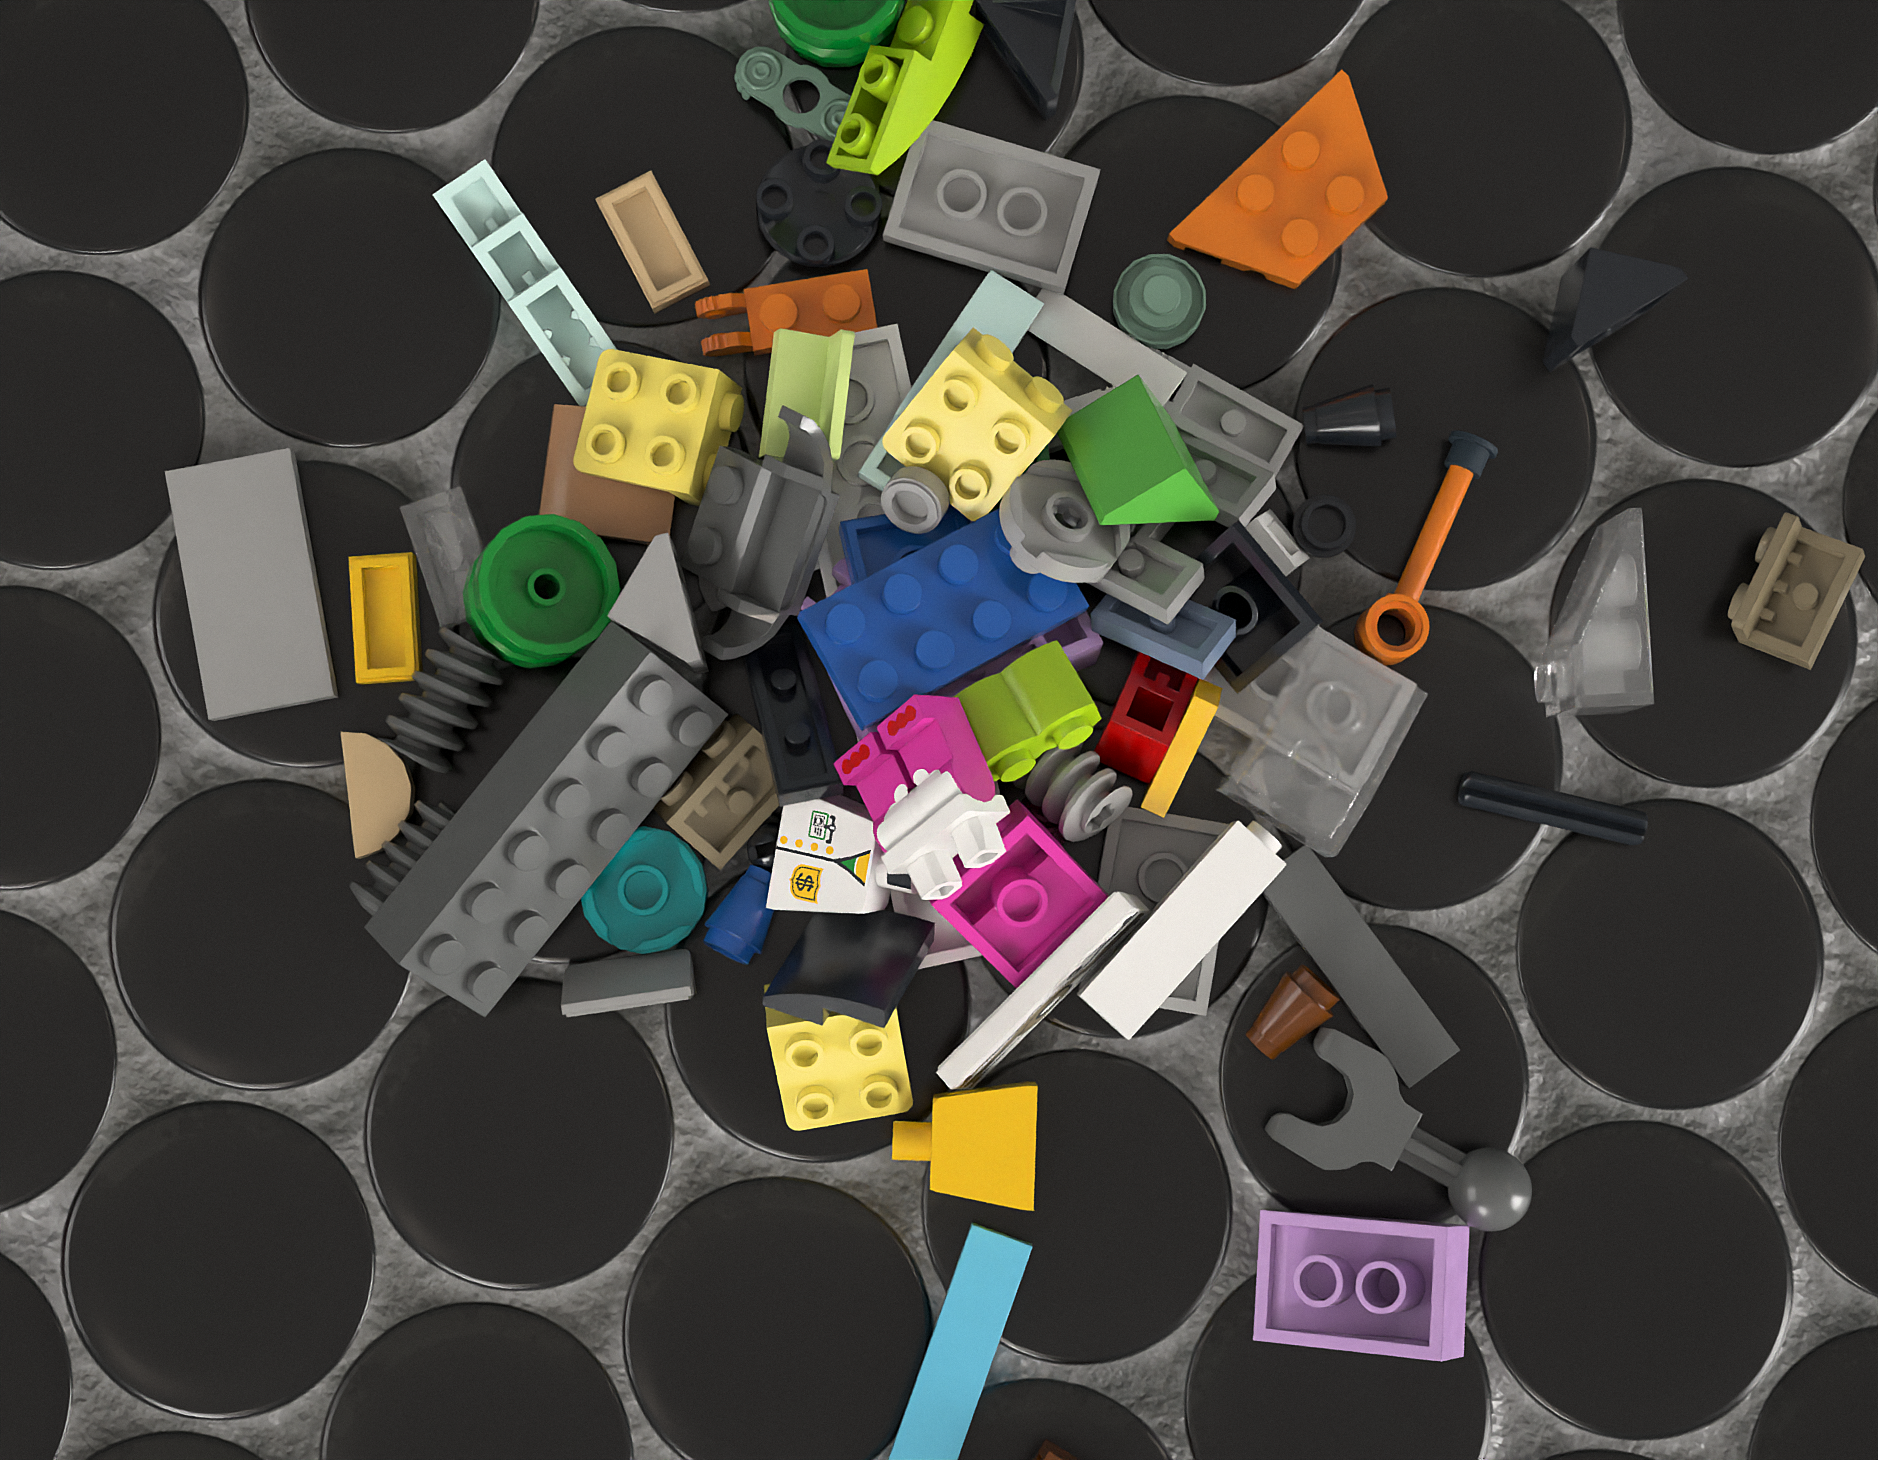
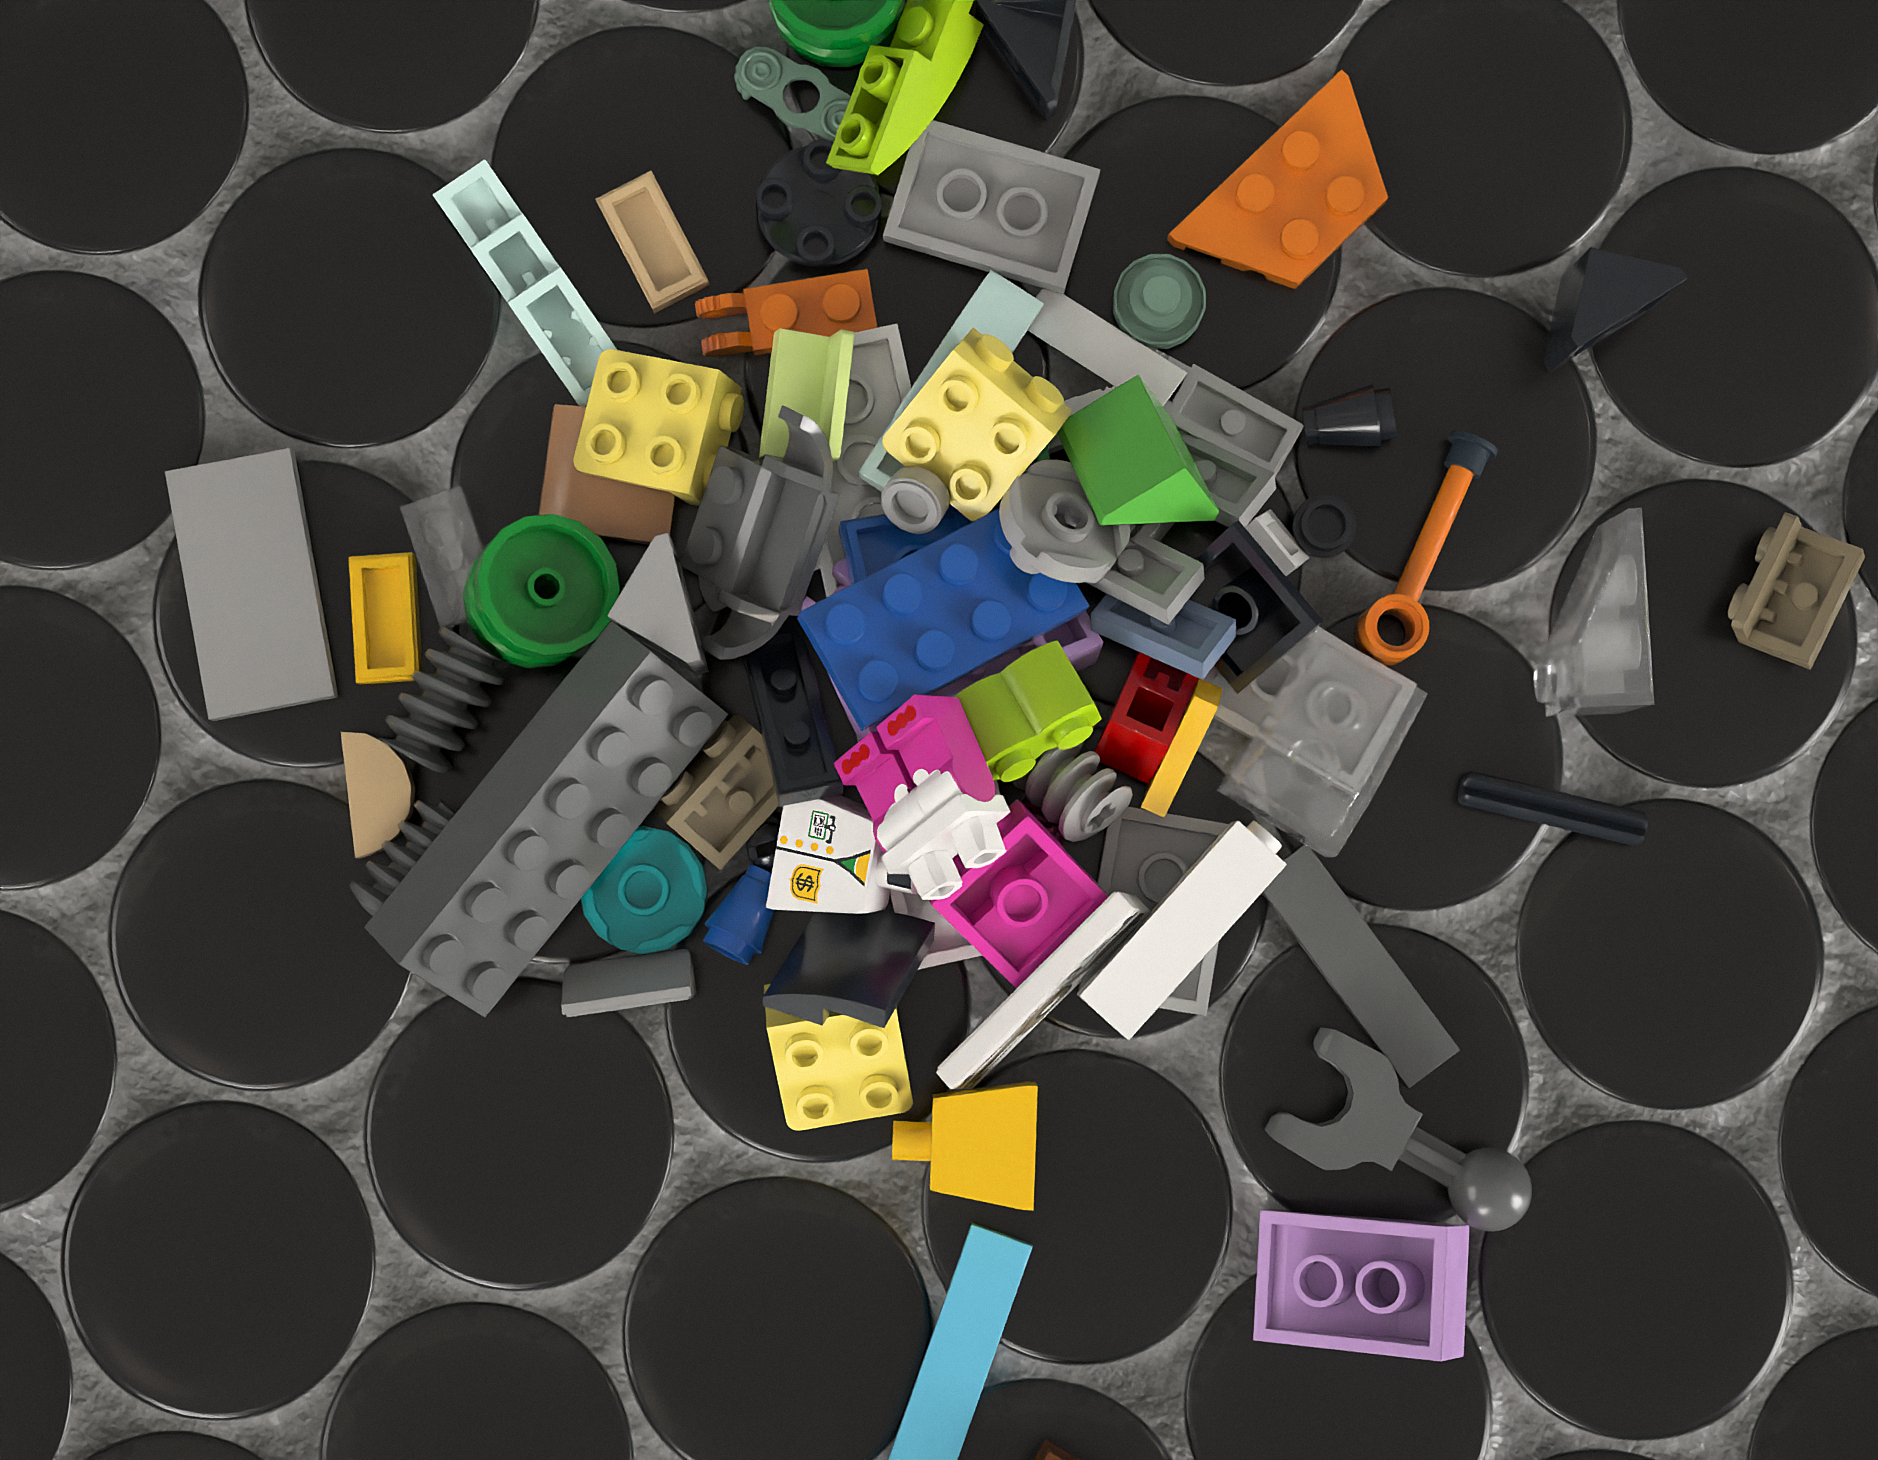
reddish brown cone [1245,964,1340,1060] -> none

